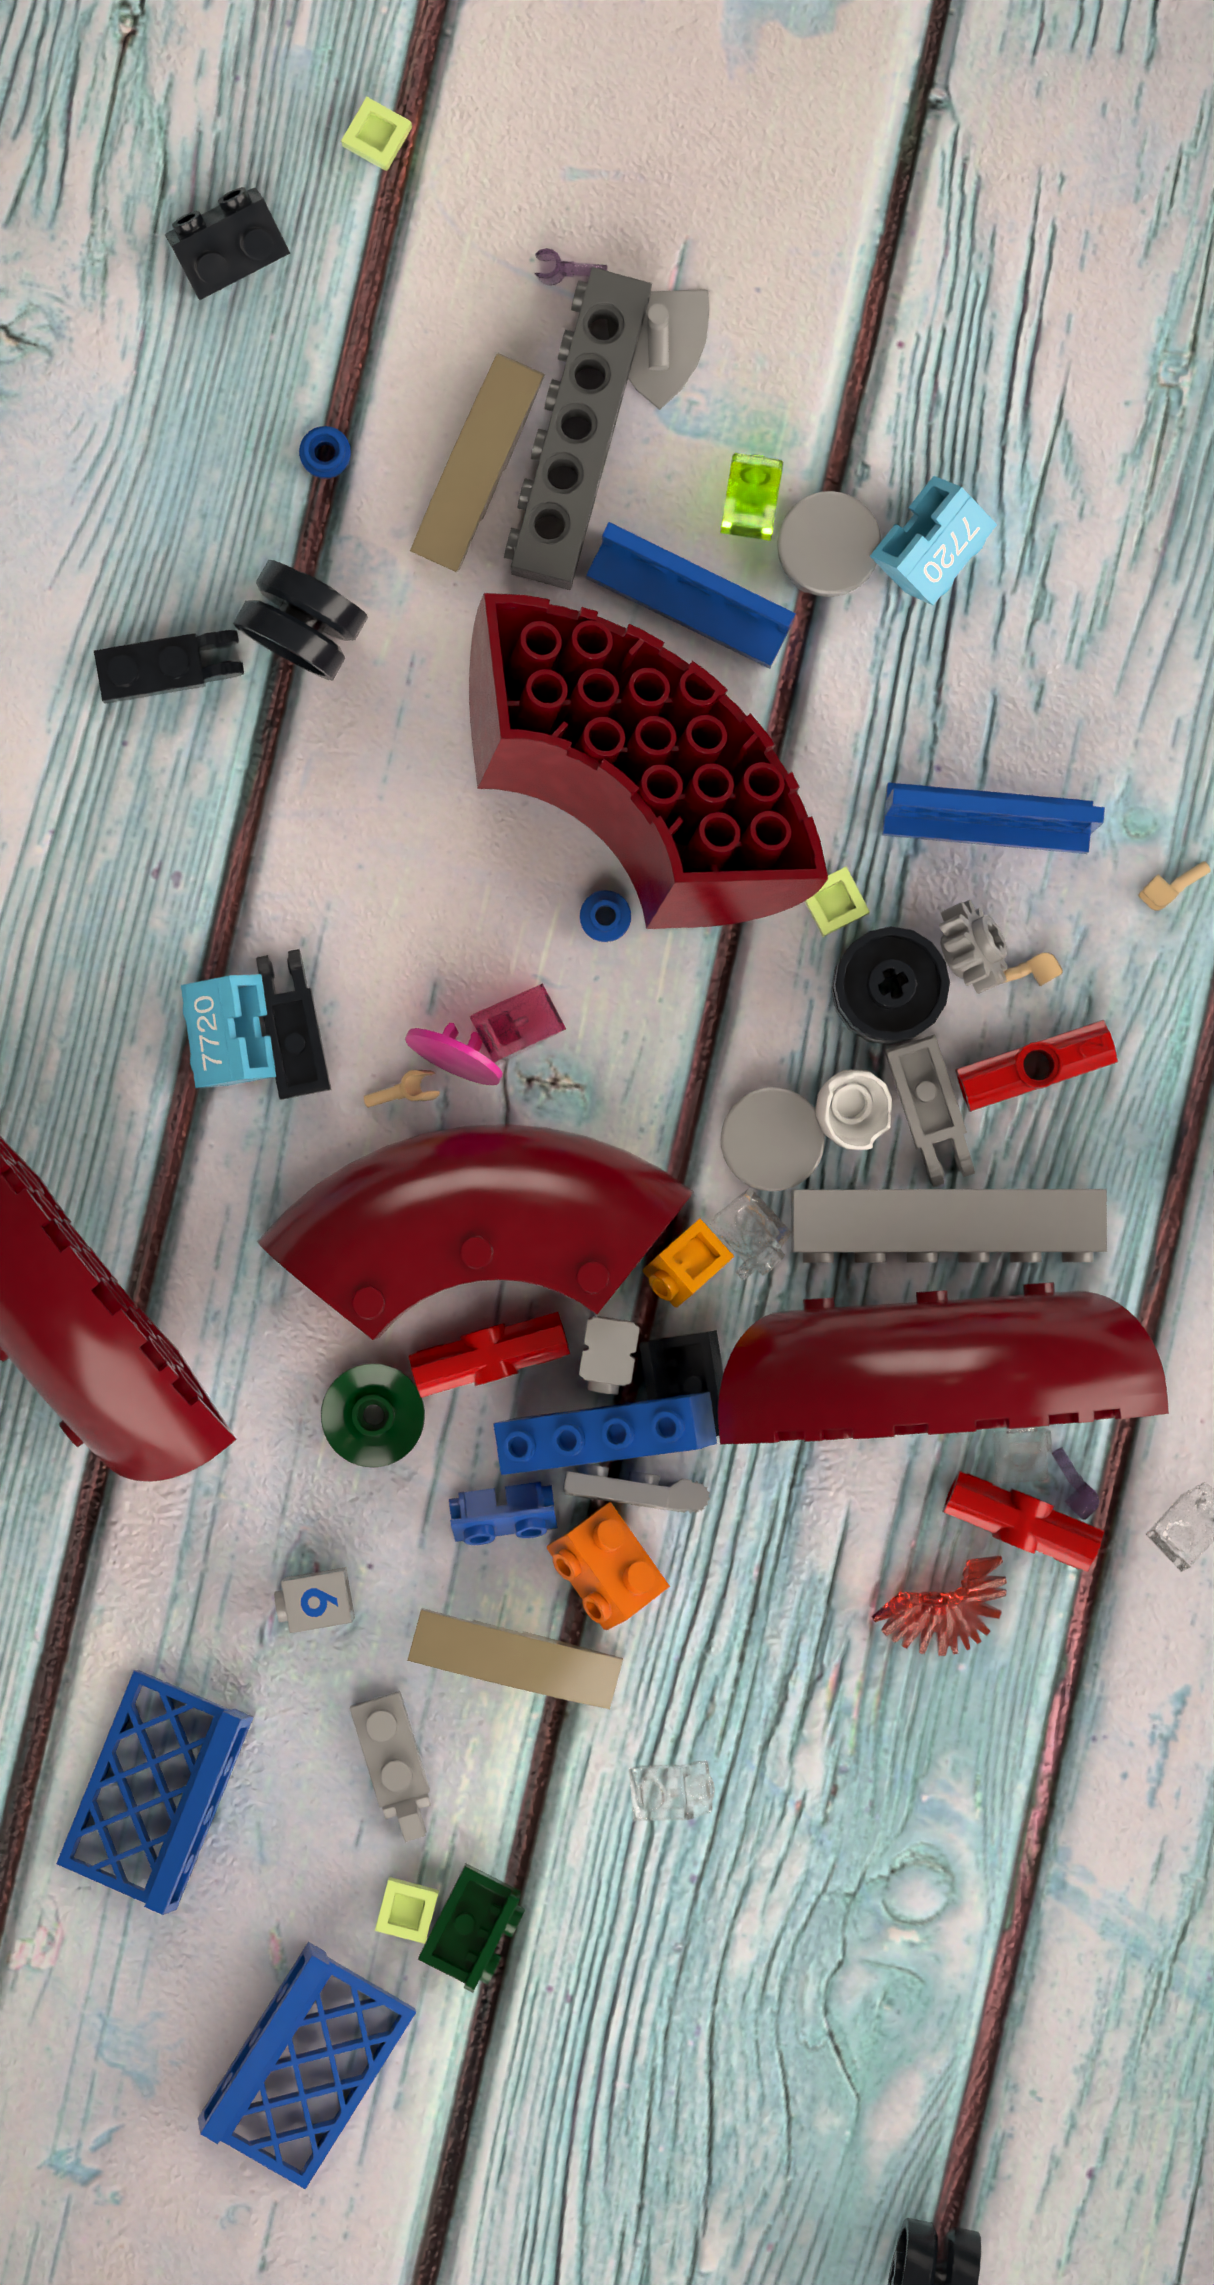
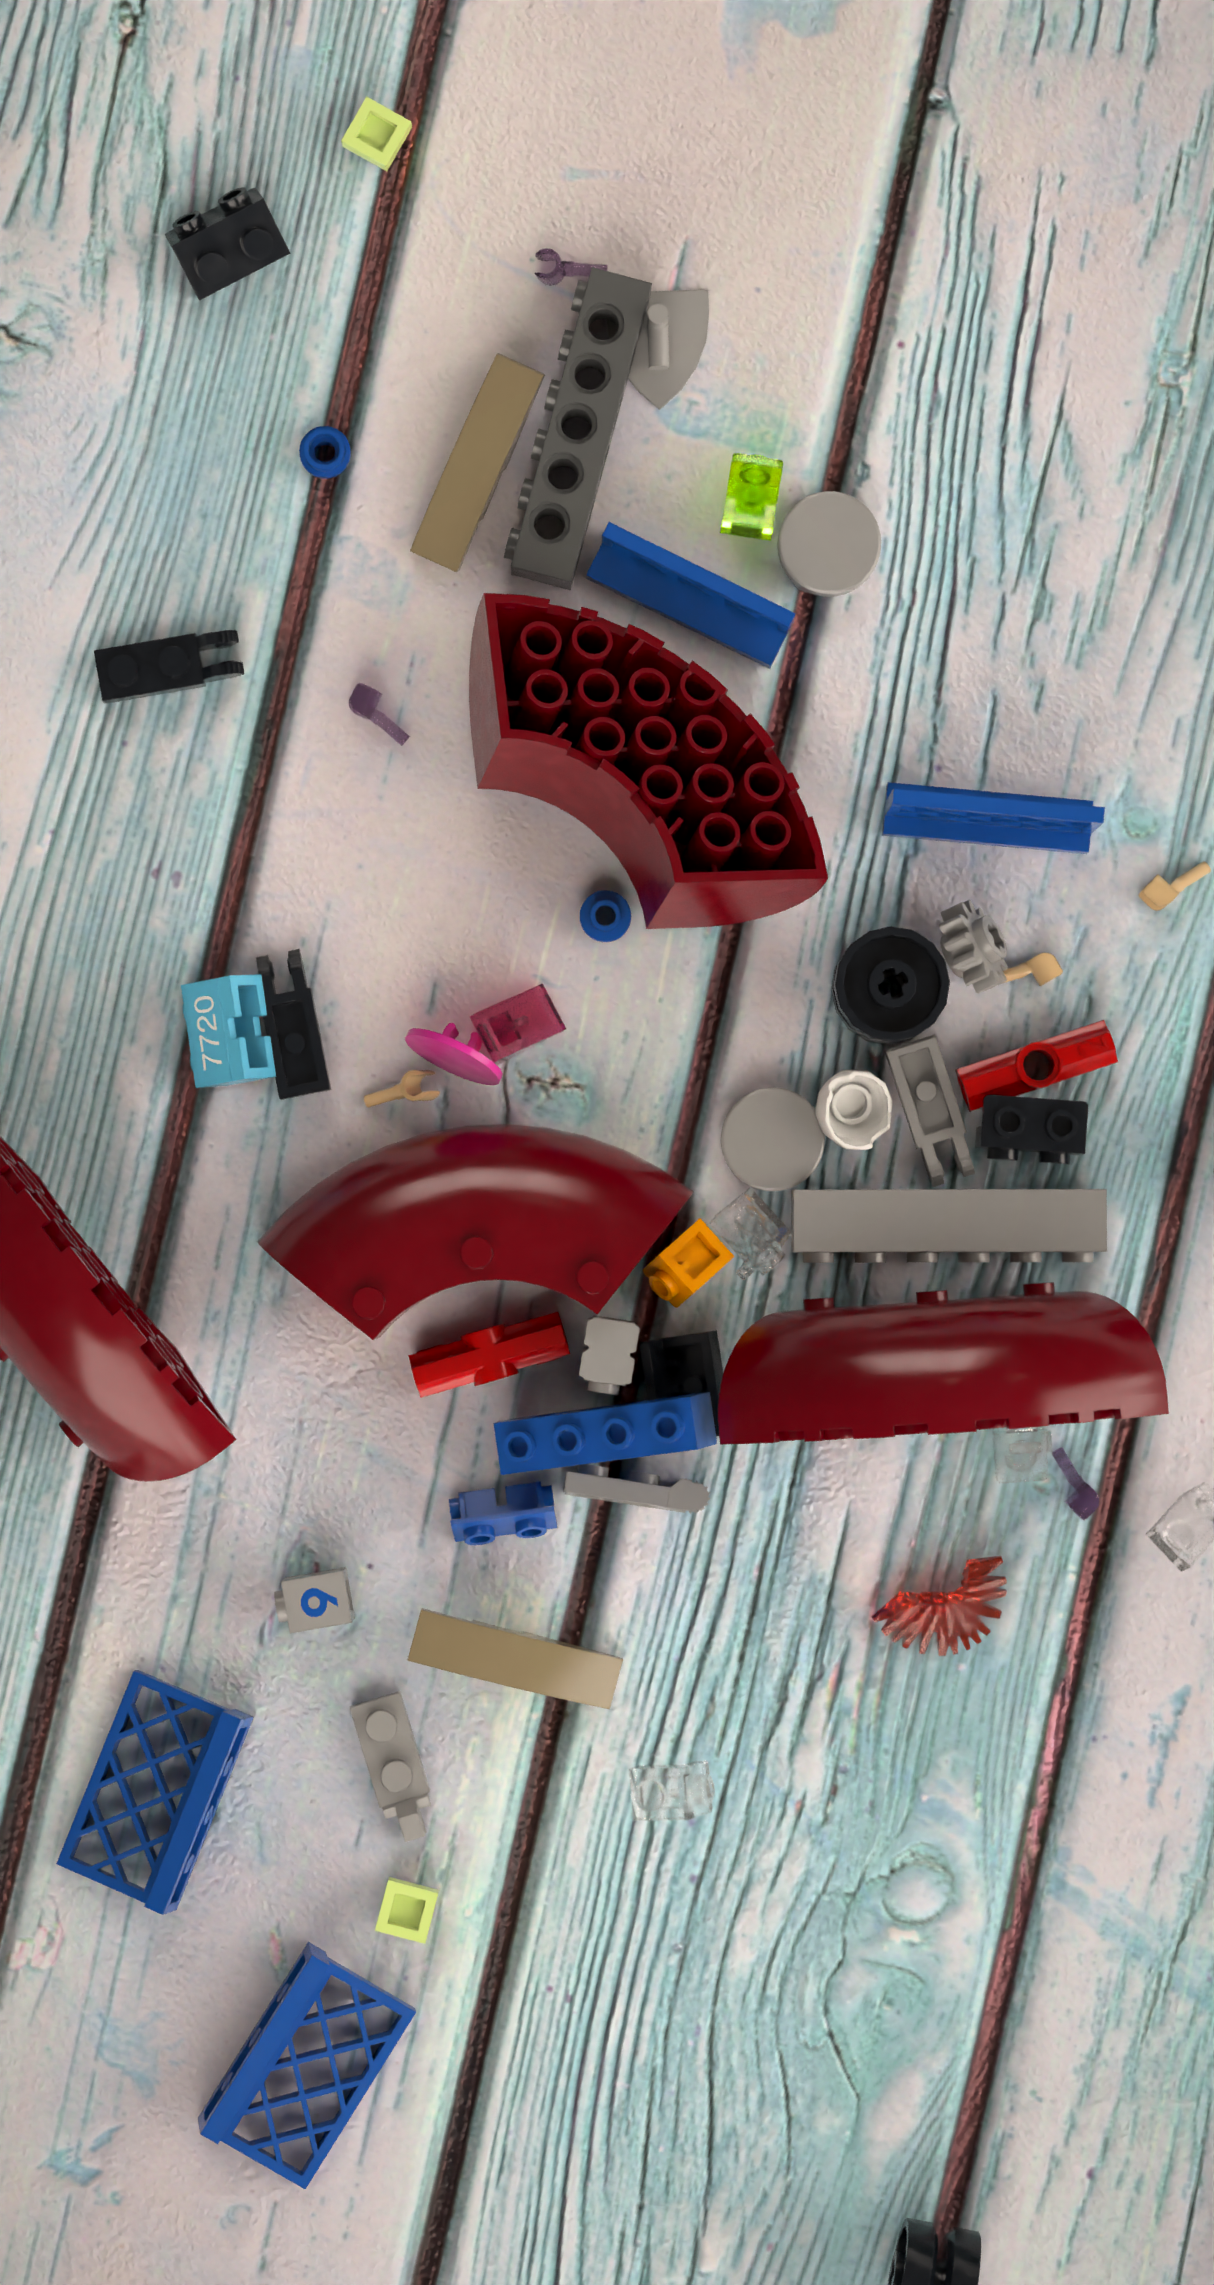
black wheel [233,560,368,681] -> none
dark green dish [321,1363,425,1468] -> none
dark green bracket [418,1863,525,1993] -> none
orange bracket [547,1501,670,1631] -> none
yellowish green plate [804,866,870,937] -> none
medium azure brick [870,476,997,605] -> none
red piece [942,1471,1105,1572] -> none
none -> clear purple hand [348,683,410,746]
none -> black bracket [975,1095,1088,1164]

